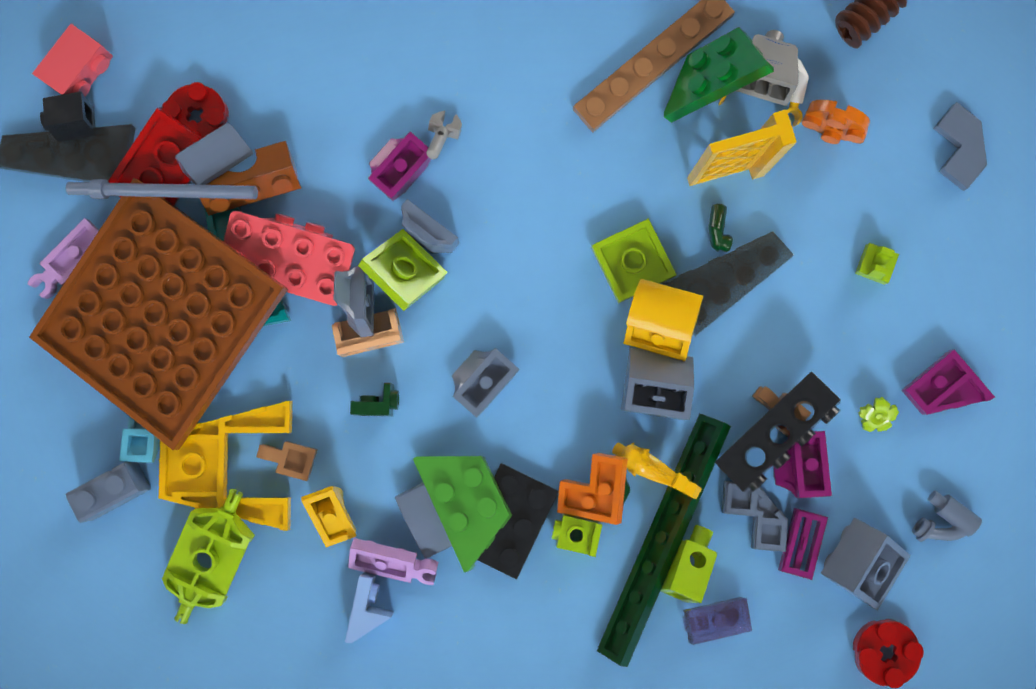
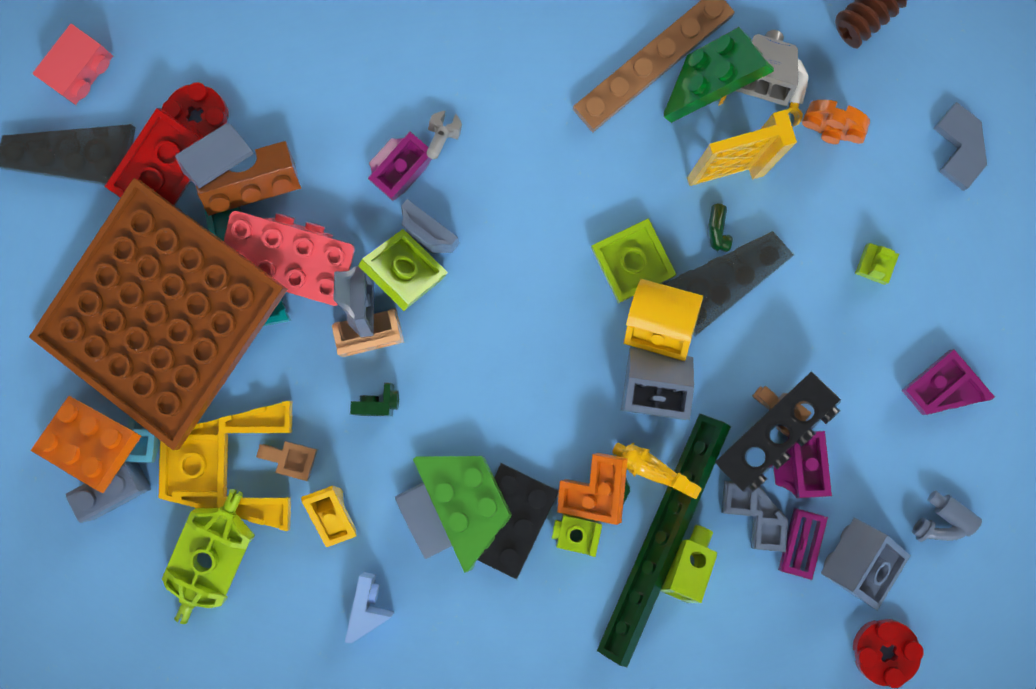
lavender plate [27,218,99,299] -> none
black brick [40,92,96,142] -> none
sand blue bar [66,179,258,199] -> none
lavender plate [348,538,439,585] -> none
sand blue slope [452,348,519,418] -> none
clear purple plate [682,597,752,645] -> none
lime plant [858,397,899,432] -> none
none -> orange plate [30,396,141,493]

